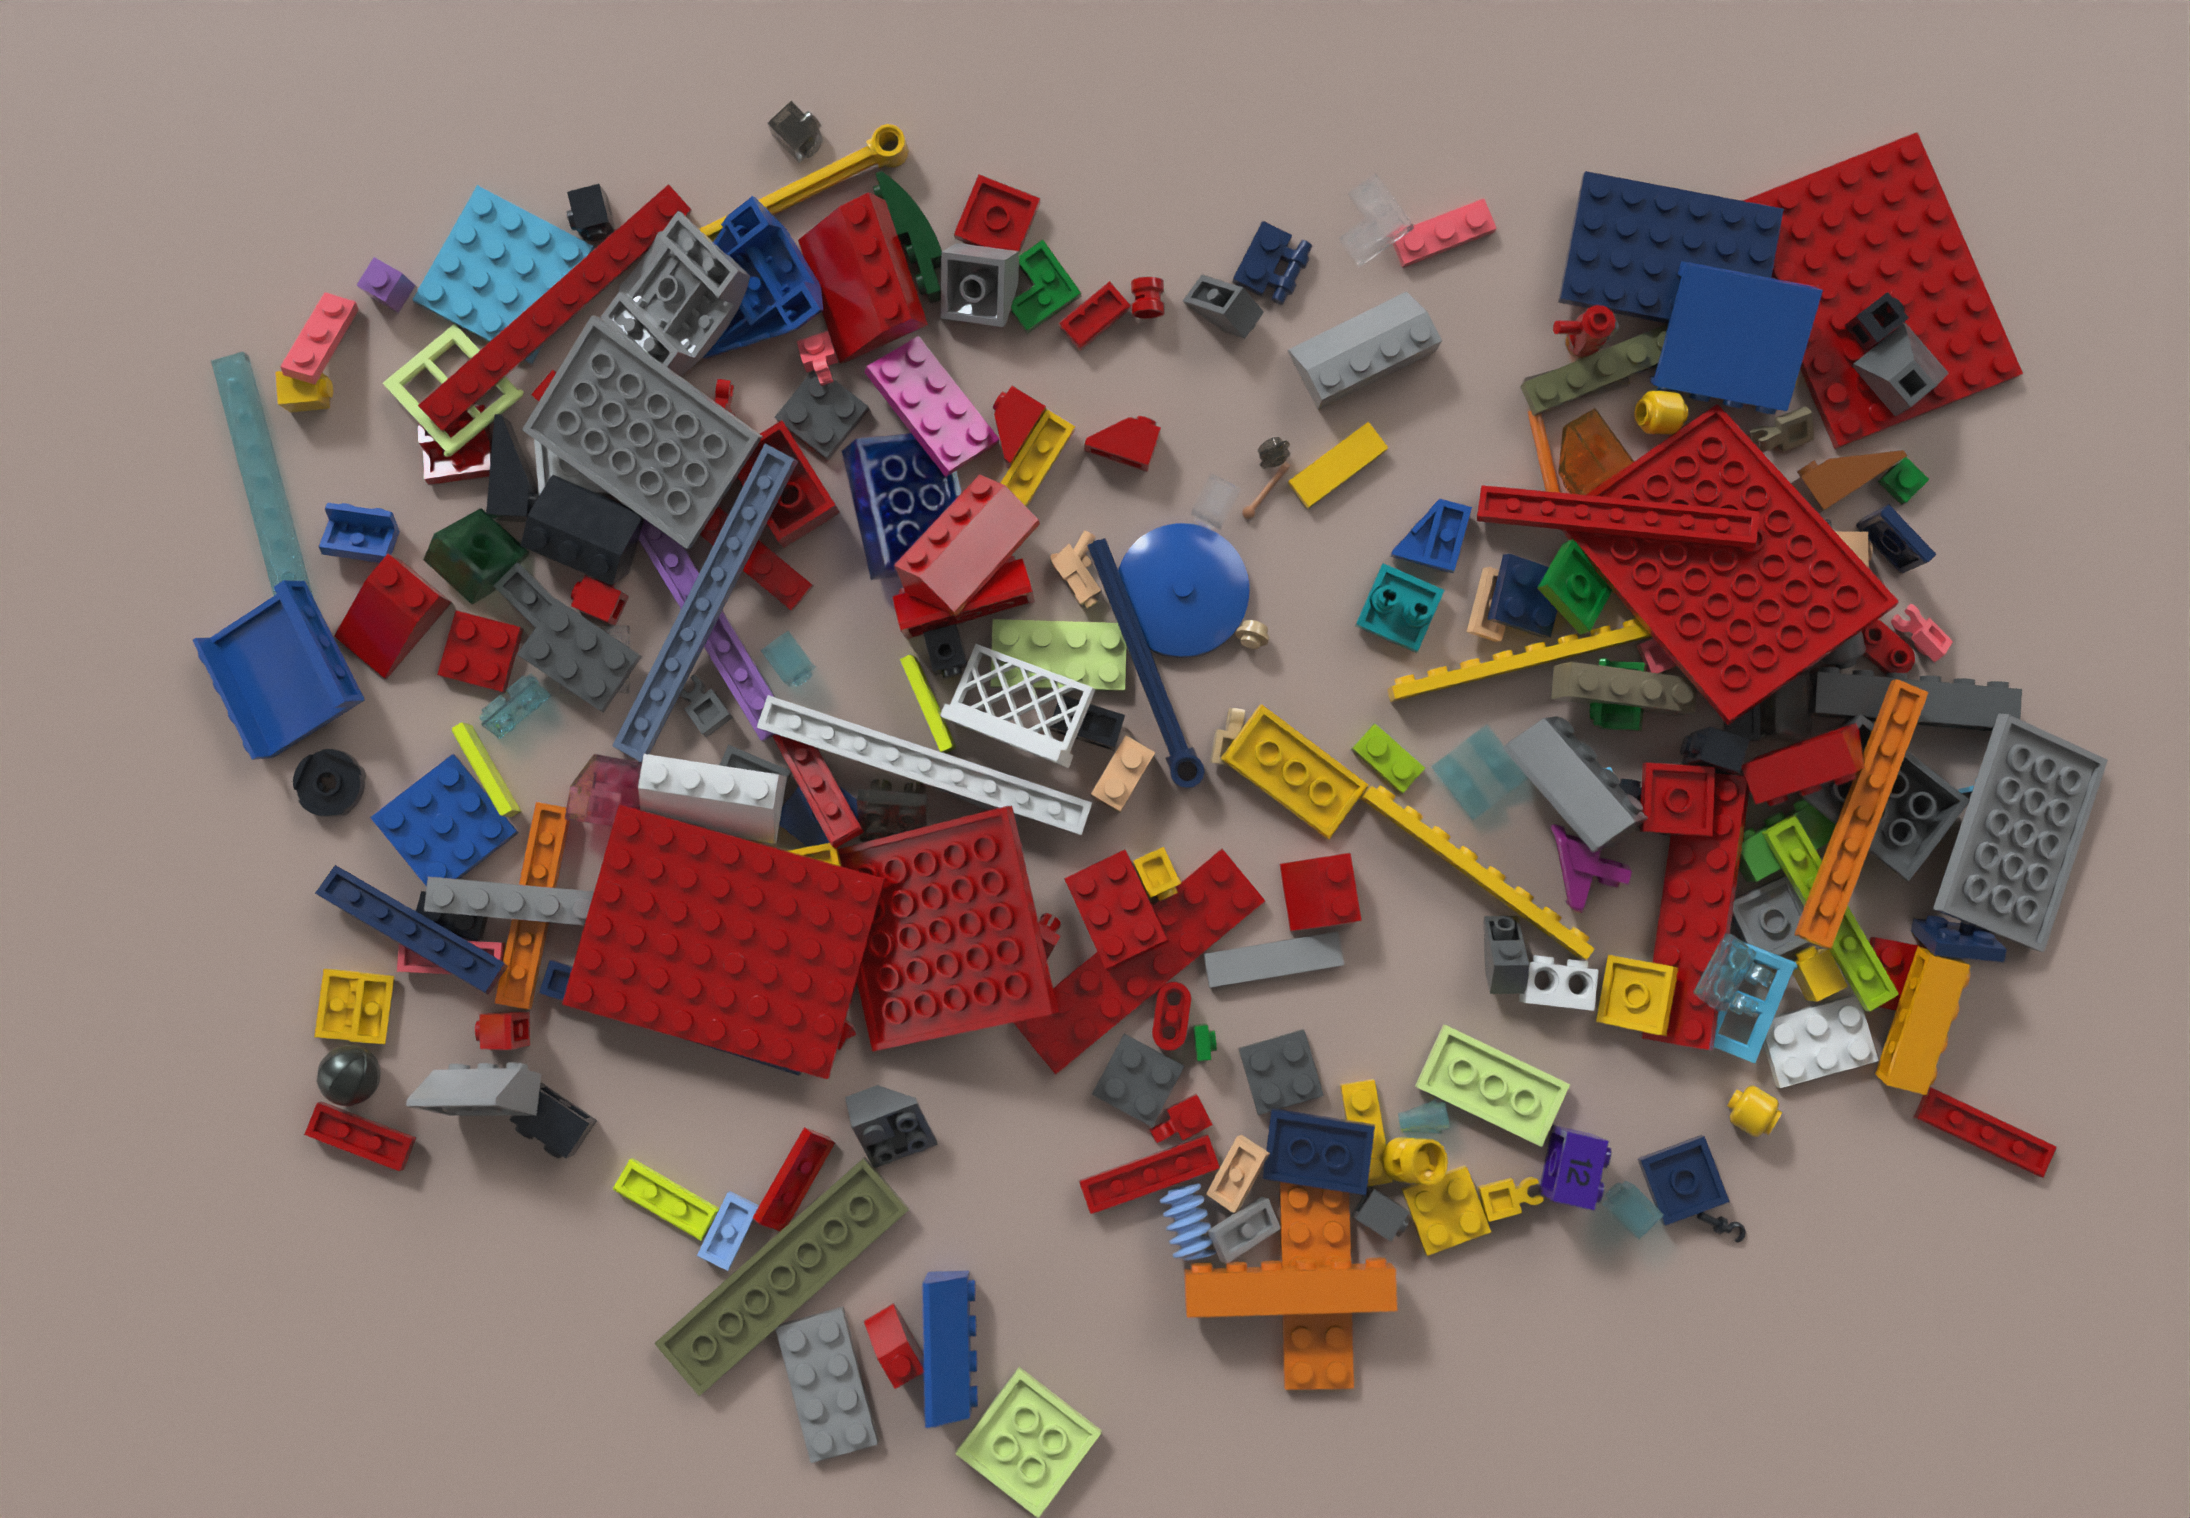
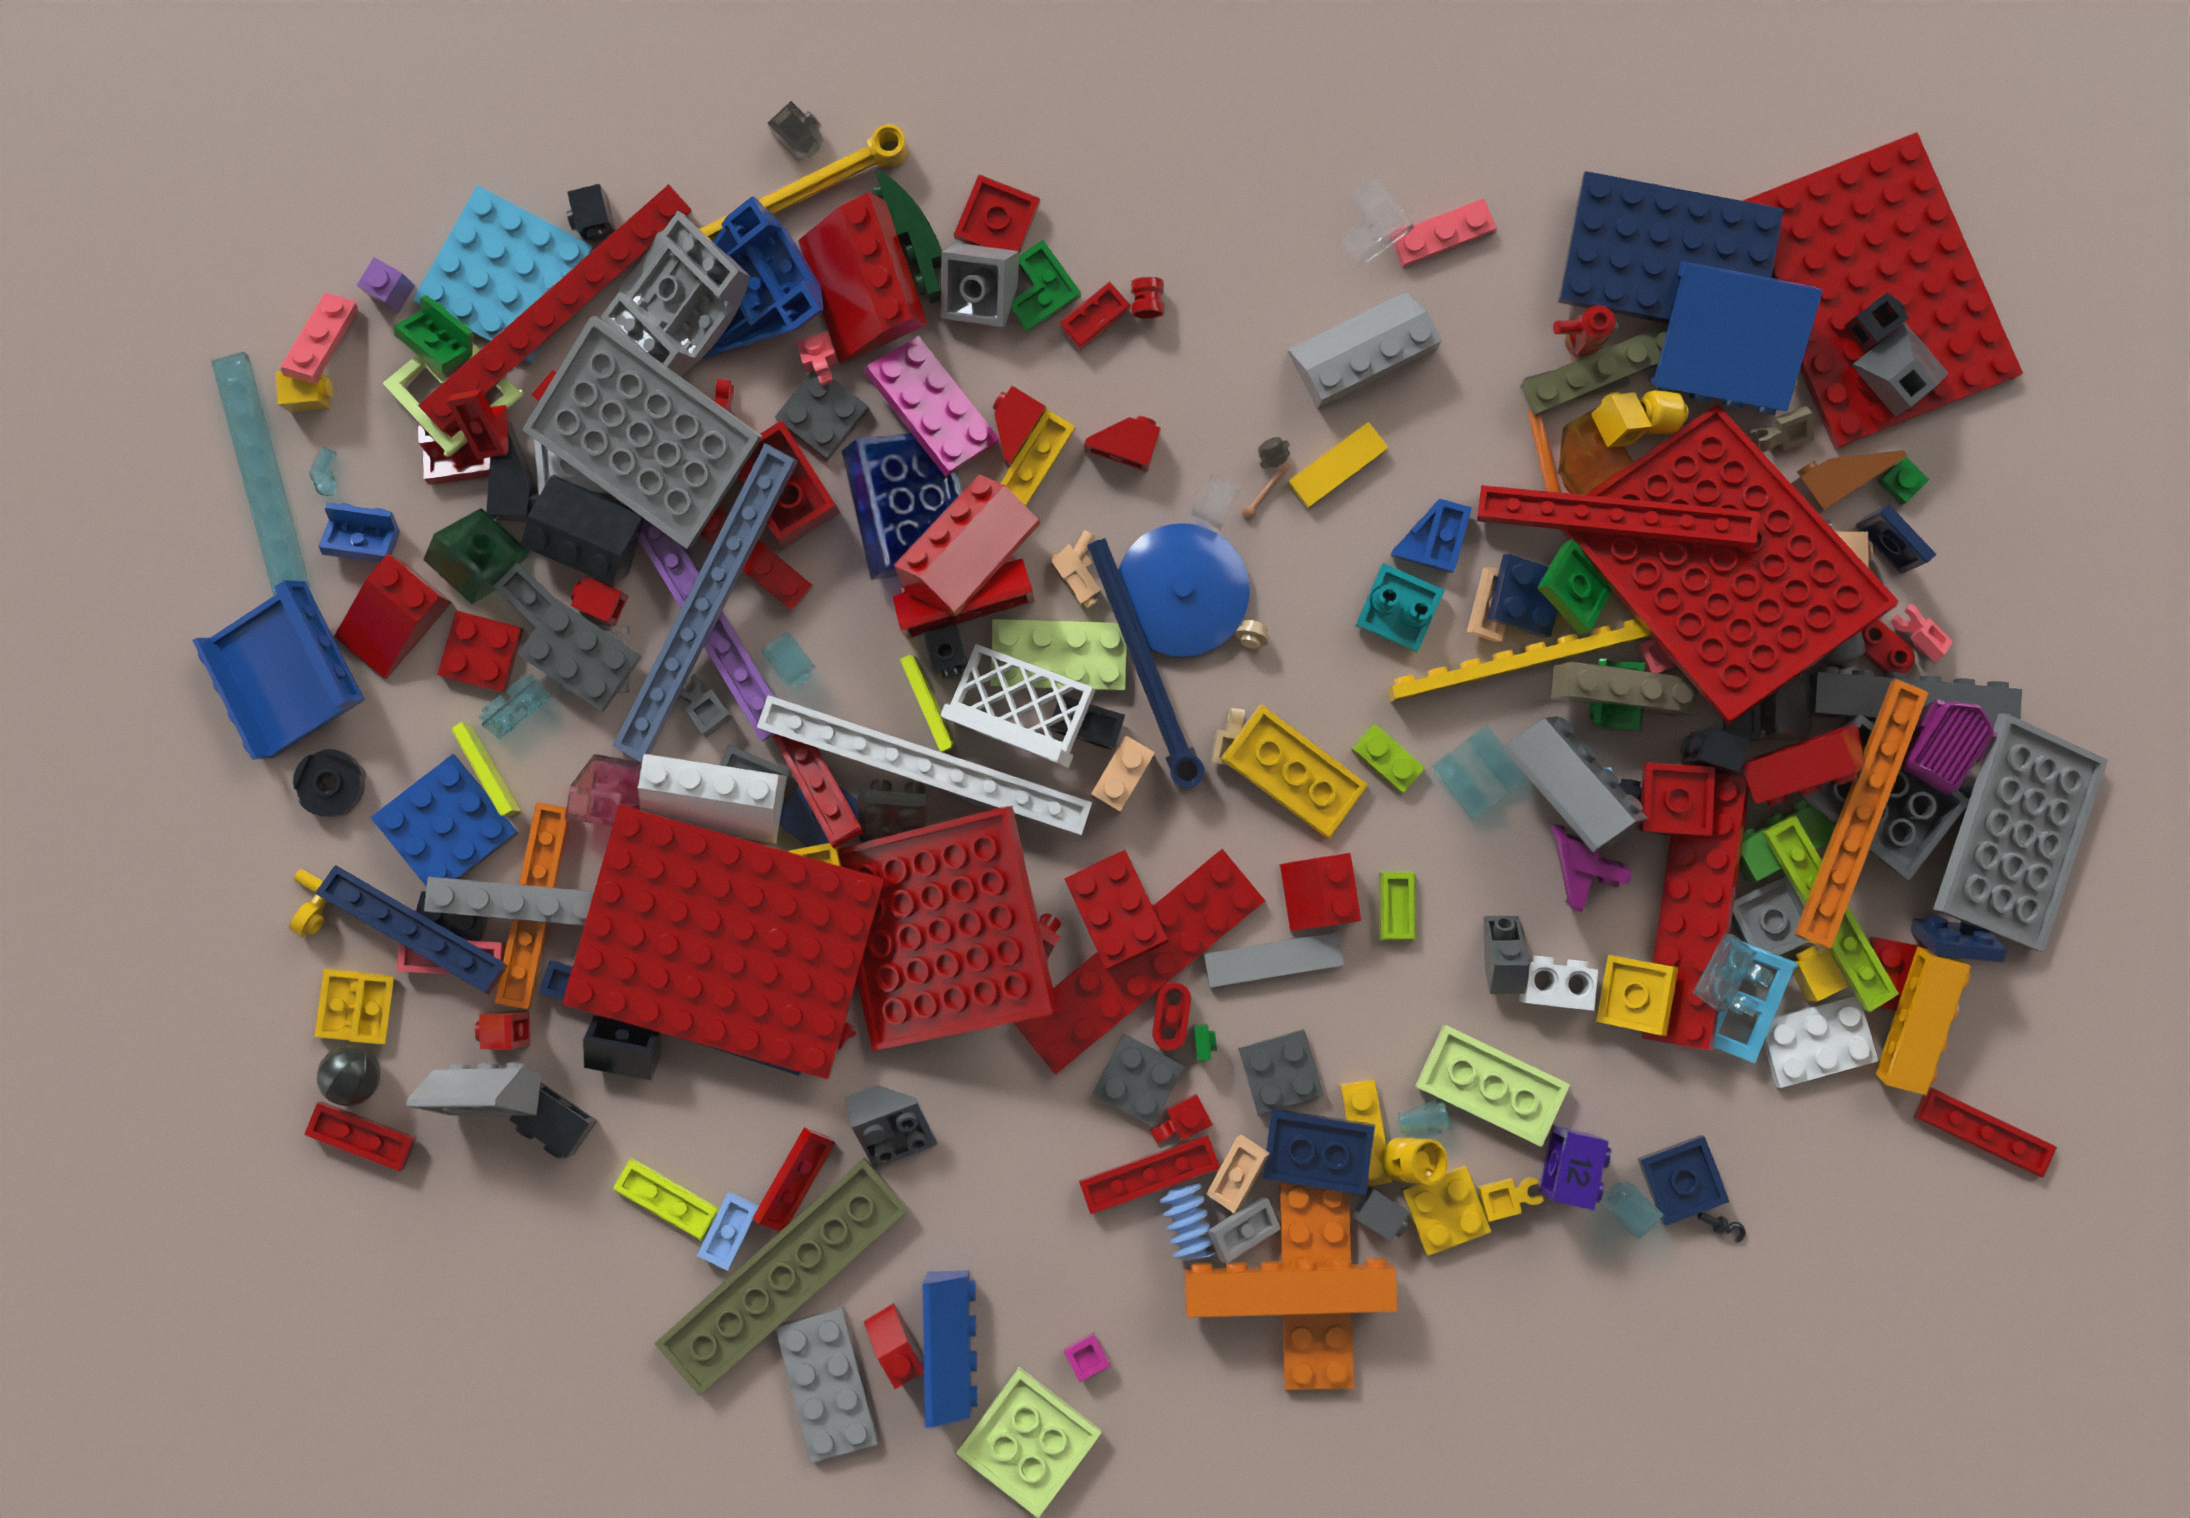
yellow bracket [1133,847,1181,901] -> none
dark grey slope [1183,275,1264,339] -> none
dark blue plate [1232,220,1313,305] -> none
yellow plate [1360,785,1595,960] -> none
yellow head [1726,1085,1782,1137] -> none
none -> yellow plate [289,869,327,938]
none -> clear light blue arm [309,446,338,496]
none -> green bracket [394,295,473,374]
none -> red slope [446,389,509,459]
none -> black brick [583,1015,661,1081]
none -> dark pink plate [1063,1332,1110,1382]
none -> lime tile [1379,872,1415,940]
none -> yellow brick [1591,392,1652,448]
none -> magenta piece [1902,699,1997,794]

